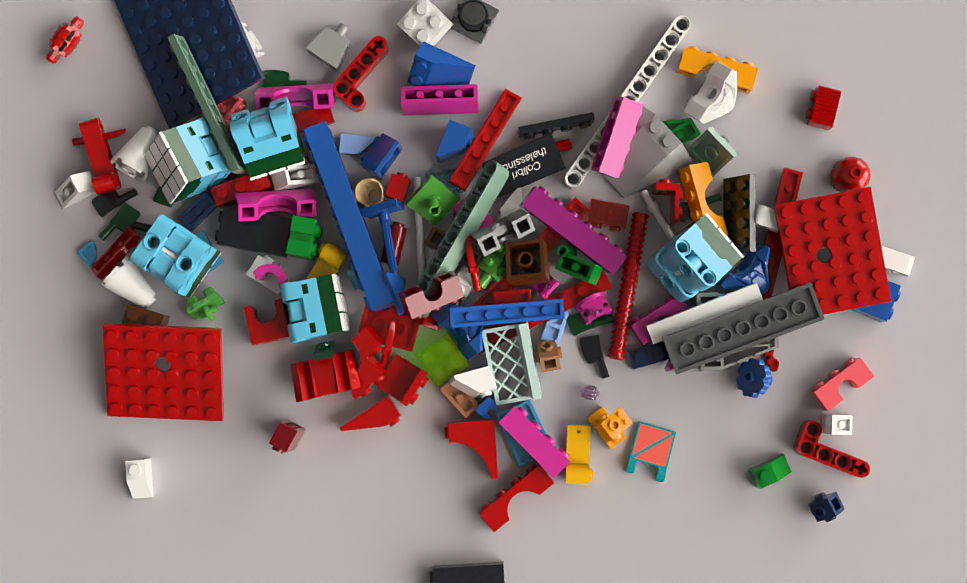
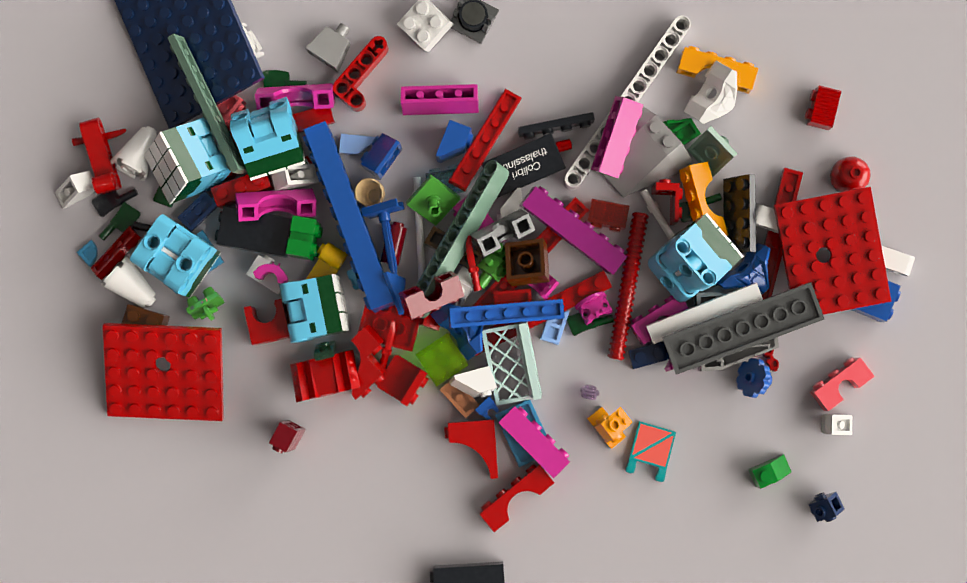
red piece [46,16,84,64] -> none
white slope [125,458,153,499] -> none
red slope [340,396,402,431] -> none
red brick [385,172,411,203] -> none
blue slope [407,42,476,86] -> none
medium nougat brick [534,340,562,372] -> none
green hinge [555,245,603,285] -> none
yellow door [565,424,593,485] -> none
black piece [579,335,610,379] -> none
red beam [793,420,870,478] -> none

